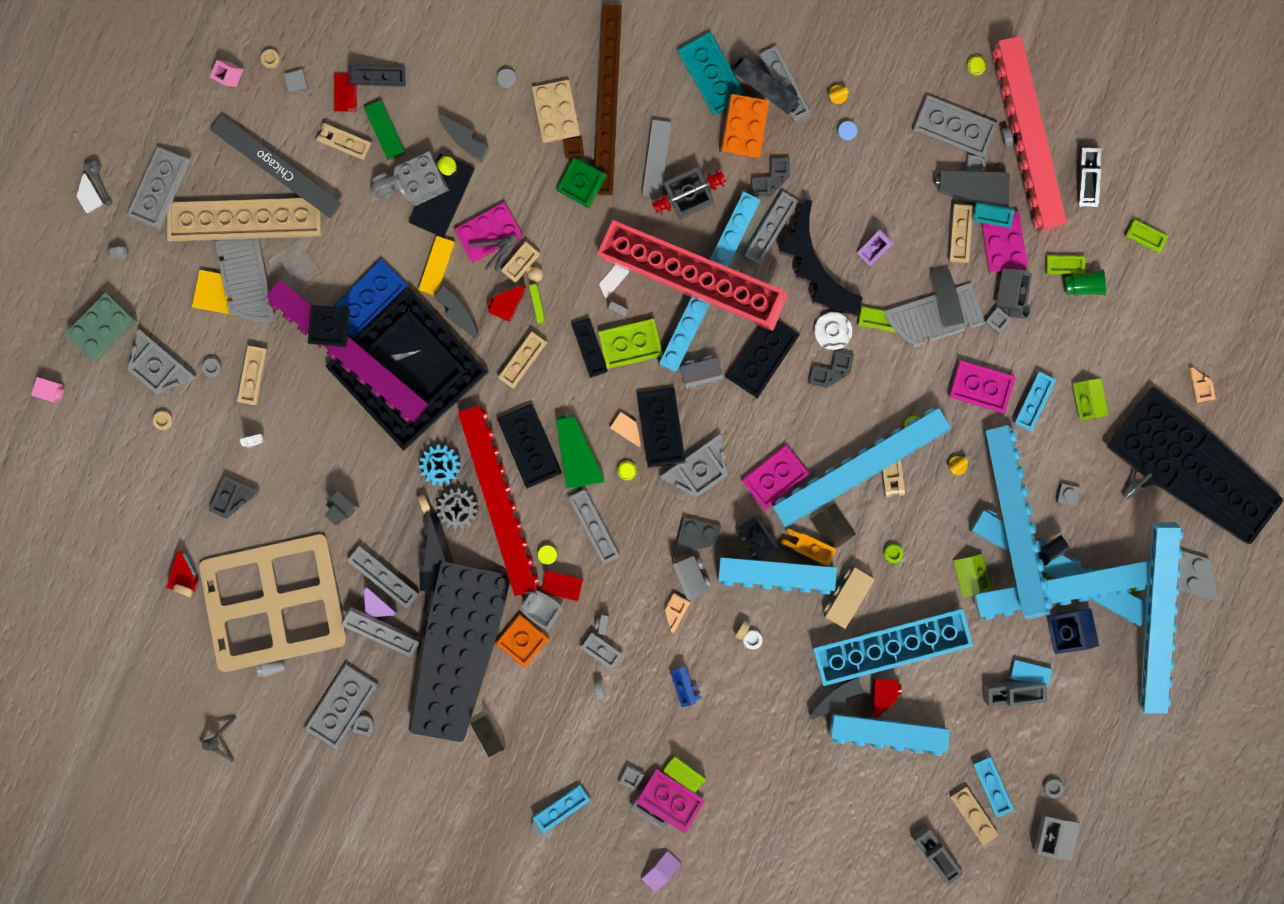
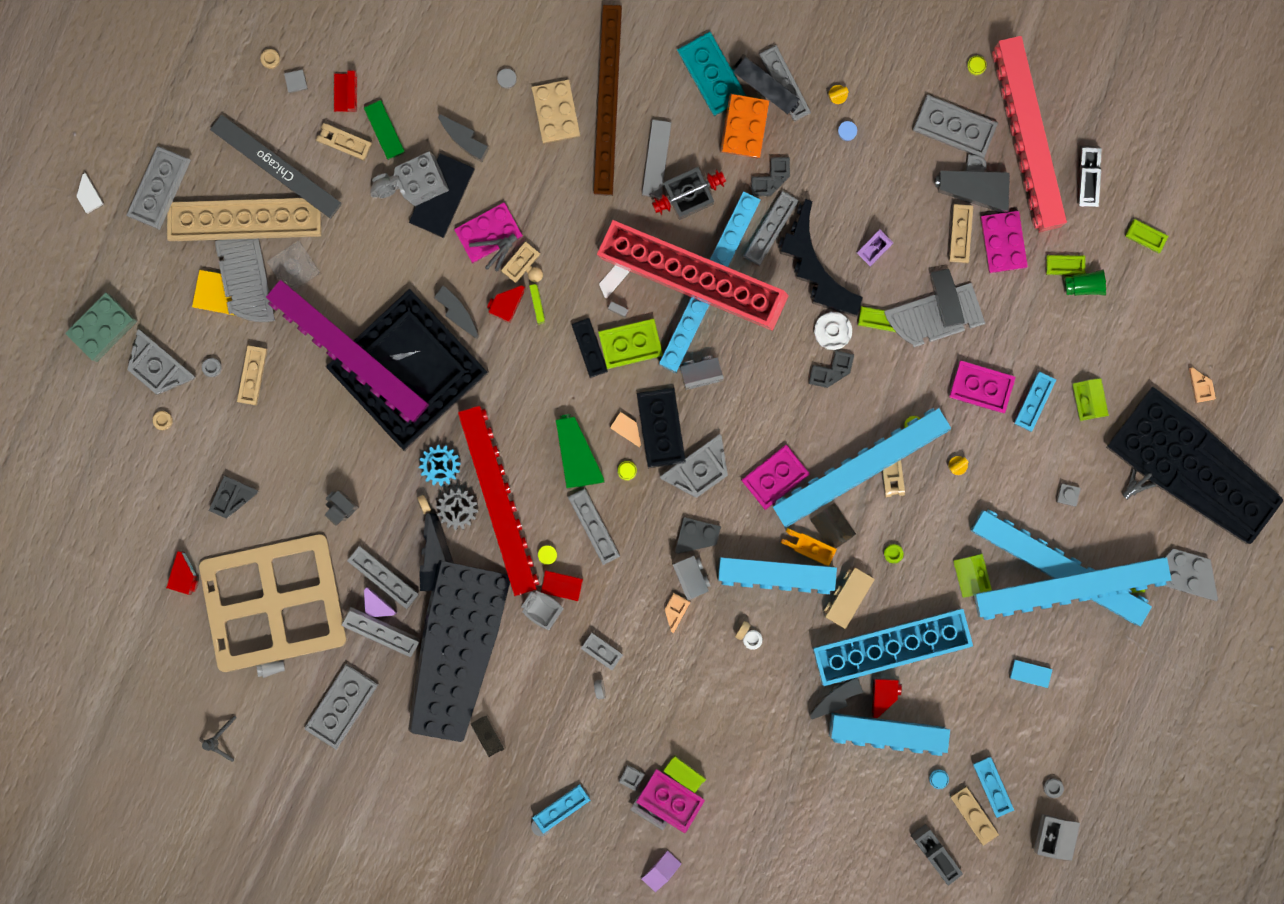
bright pink brick [31,377,64,403] -> none
dark grey hinge [83,160,112,206] -> none
light grey tile [107,246,127,259] -> none
tan tile [172,584,193,598] -> none
bright pink brick [210,60,244,87] -> none
white tile [240,434,265,448] -> none
black tile [307,305,350,347] -> none
blue tile [333,259,409,339] -> none
black tile [348,65,406,87] -> none
light grey tile [352,715,374,737] -> none
yellow tile [418,236,455,296] -> none
neon yellow piece [437,156,457,175] -> none
orange tile [495,614,550,668] -> none
black tile [497,404,562,489] -> none
tan plate [498,332,547,389] -> none
green tile [556,157,607,209] -> none
reddish brown tile [563,137,584,159] -> none
light grey plate [595,614,609,635] -> none
blue plate [670,666,701,707] -> none
black tile [726,321,800,399] -> none
black hinge [736,515,779,560] -> none
teal tile [973,201,1015,228] -> none
dark grey slope [984,681,1047,707] -> none
light grey tile [985,307,1012,334] -> none
medium azure brick [986,425,1052,619] -> none
dark grey hinge [996,269,1032,319] -> none
light grey tile [1001,127,1013,147] -> none
black piece [1038,535,1070,566] -> none
dark blue slope [1047,608,1099,654] -> none
medium azure brick [1140,522,1183,714] -> none
none -> medium azure piece [929,769,949,789]

